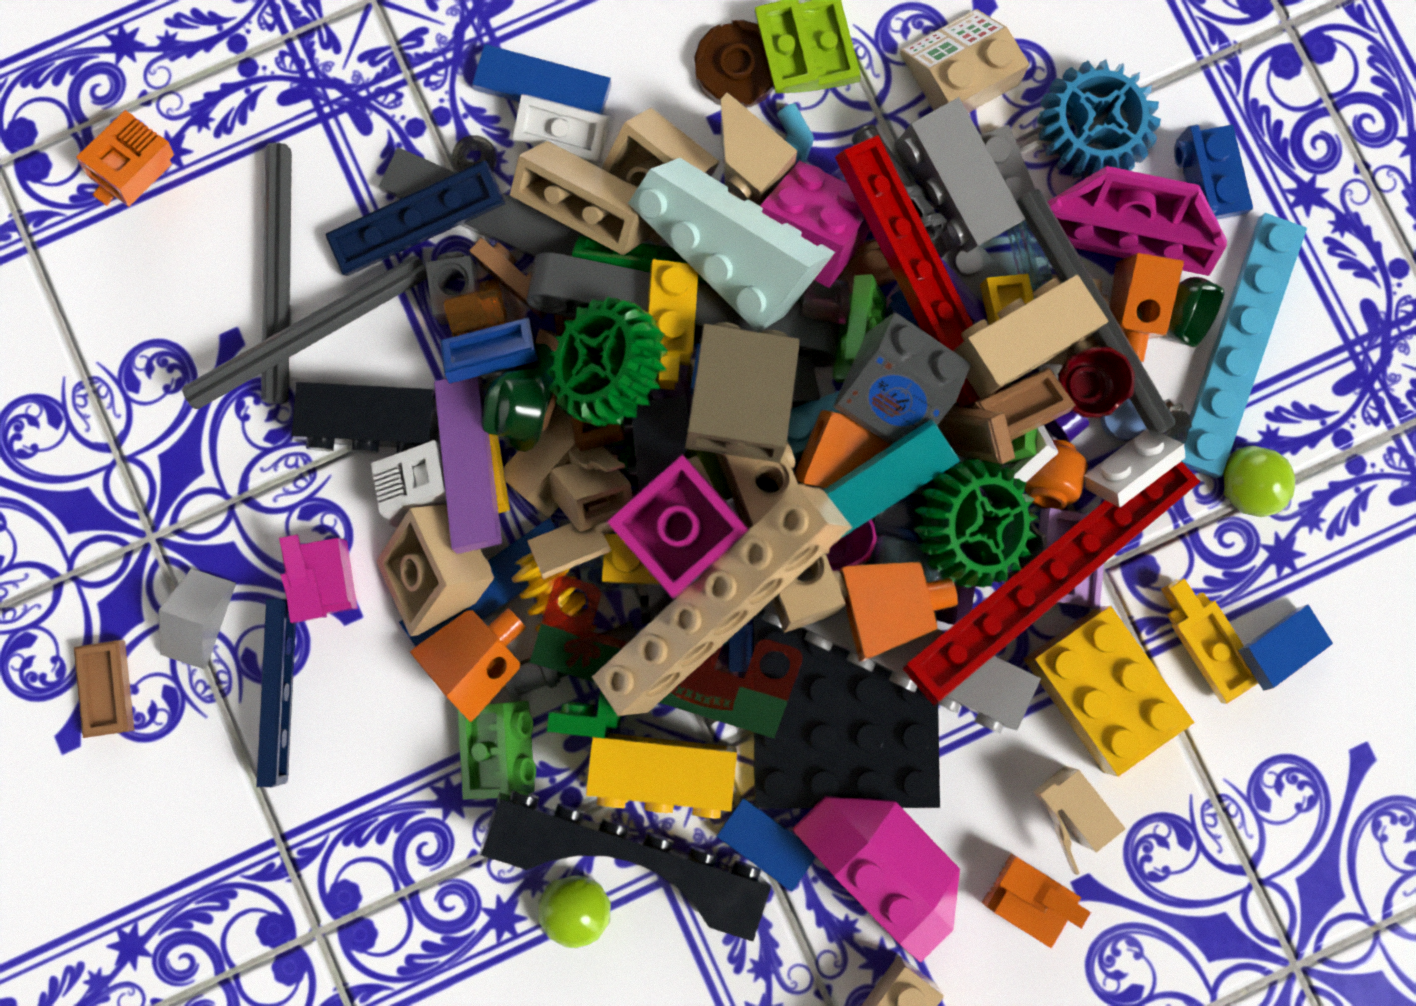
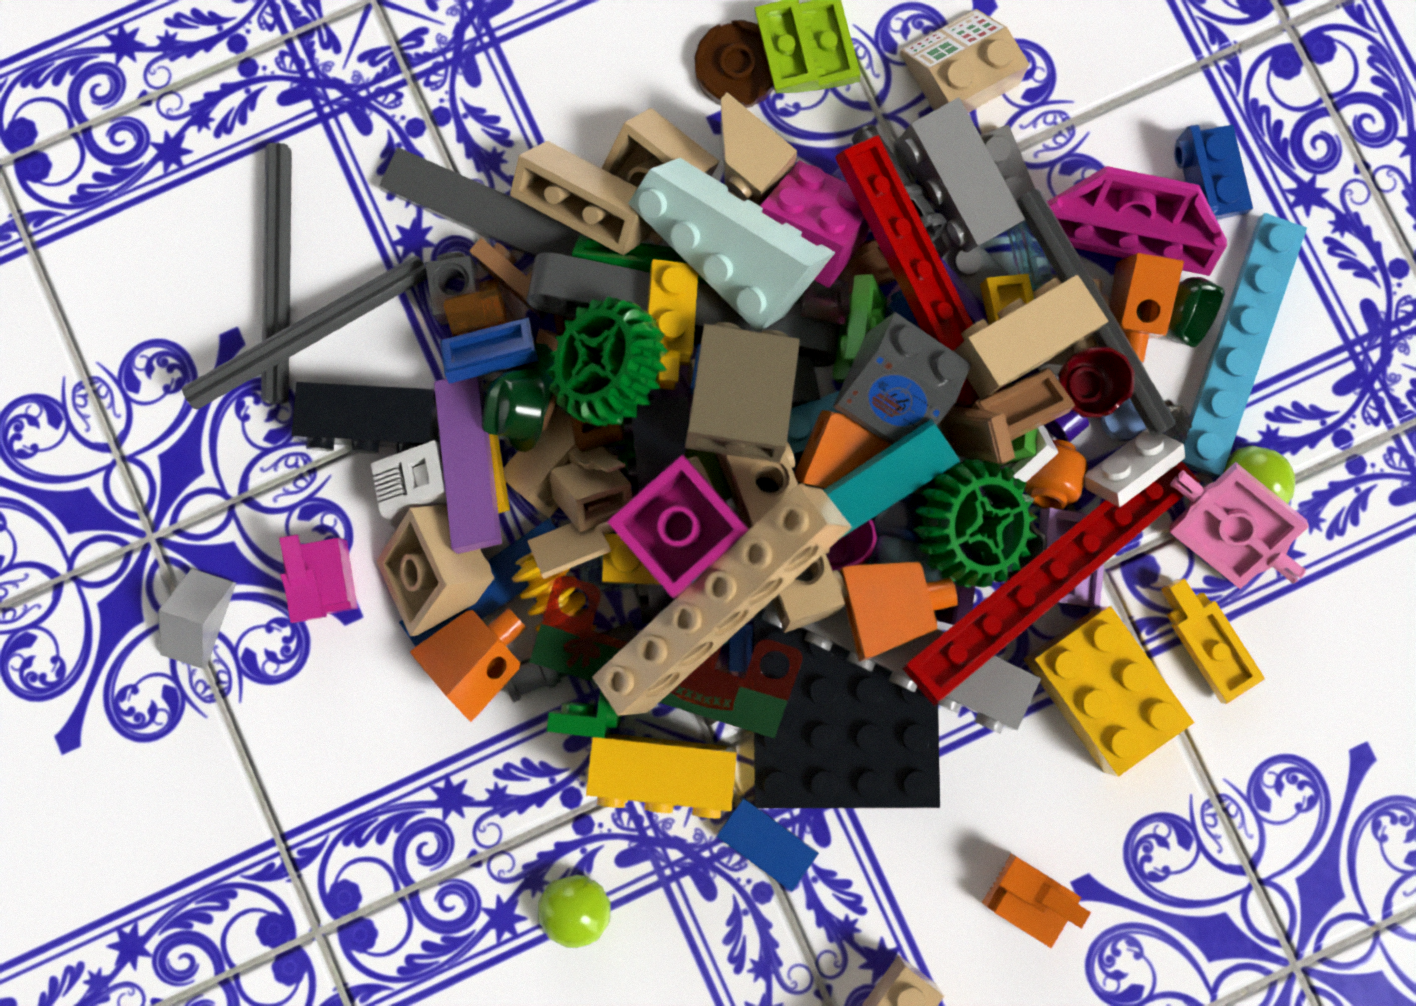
medium nougat tile [74,640,135,738] -> none
orange piece [76,110,174,207] -> none
dark blue tile [256,599,296,787] -> none
dark blue tile [325,160,506,276] -> none
clear smoke plate [452,135,497,172] -> none
bright green bracket [457,700,536,799] -> none
blue tile [472,44,612,115] -> none
black arch [480,789,772,942] -> none
white plate [513,94,610,162] -> none
medium azure arm [777,103,814,165] -> none
dark pink wedge [792,796,960,963] -> none
tan piece [1033,765,1126,875] -> none
dark azure gear [1037,59,1161,178] -> none
blue tile [1238,604,1333,691] -> none
none -> bright pink plate [1169,462,1309,589]

